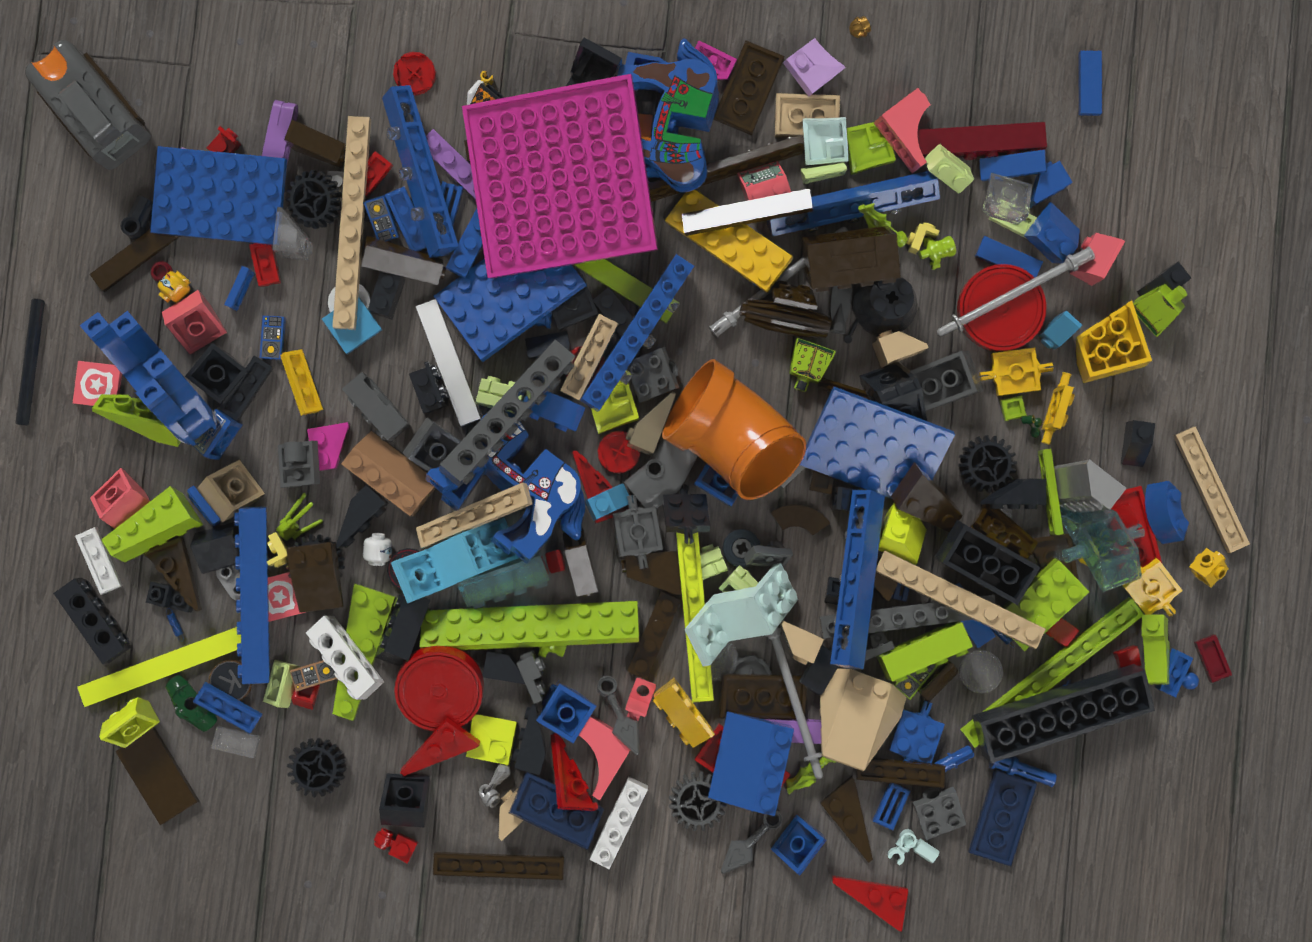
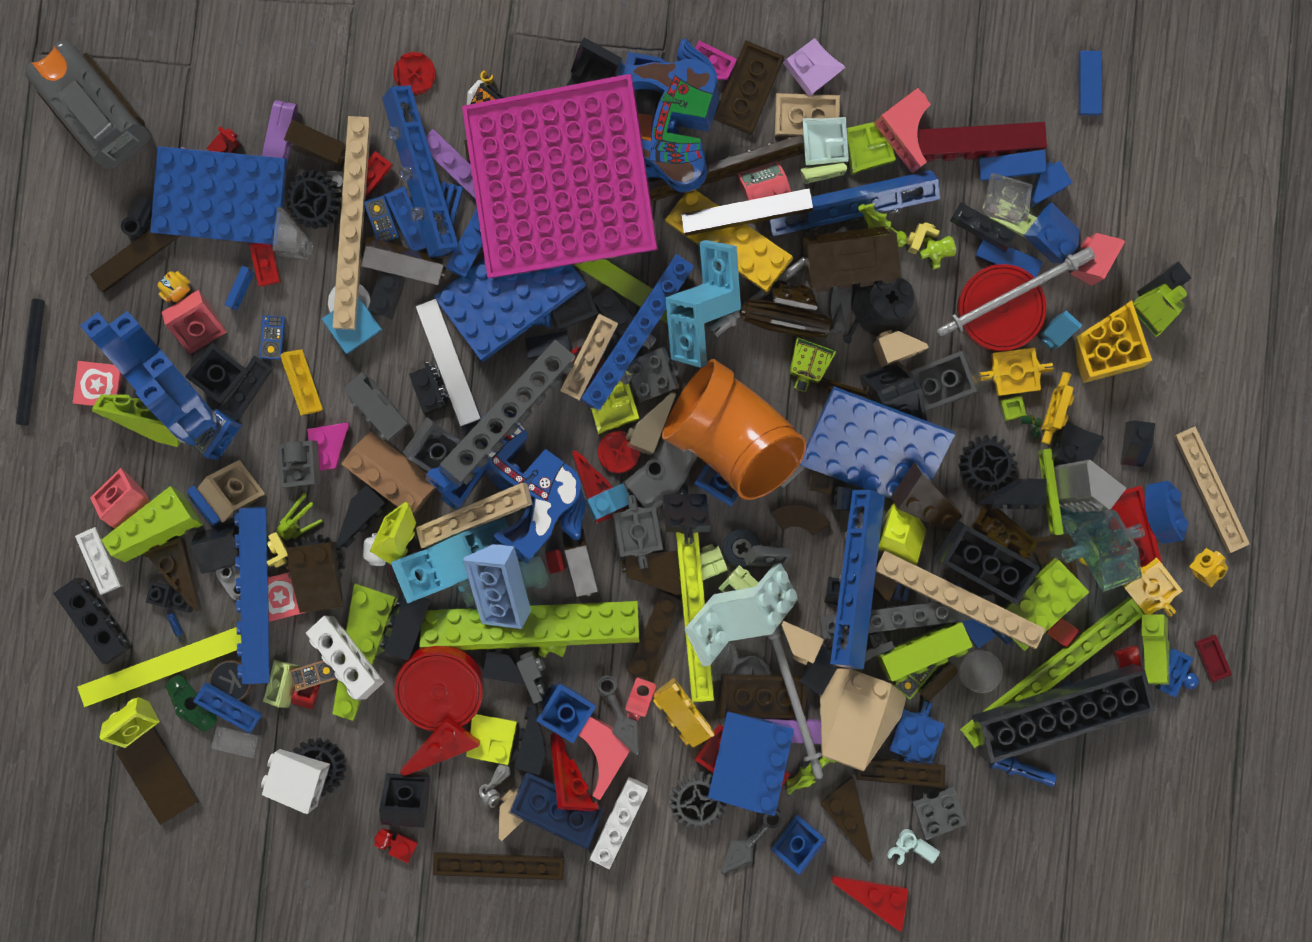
dark red plate [151,261,173,282] -> none
yellowish green brick [476,376,524,414] -> none
blue brick [522,391,585,432] -> none
pearl gold plate [849,16,871,38] -> none
blue tile [872,783,911,831] -> none
yellowish green brick [925,144,974,193] -> none
blue axle [933,745,974,772] -> none
dark blue tile [968,769,1037,867] -> none
none -> white slope [261,749,330,814]
none -> neon yellow slope [370,502,416,564]
none -> light blue slope [463,544,531,629]
none -> medium azure bracket [666,240,741,367]
none -> black plate [950,202,1017,253]
none -> black plate [1052,421,1104,465]

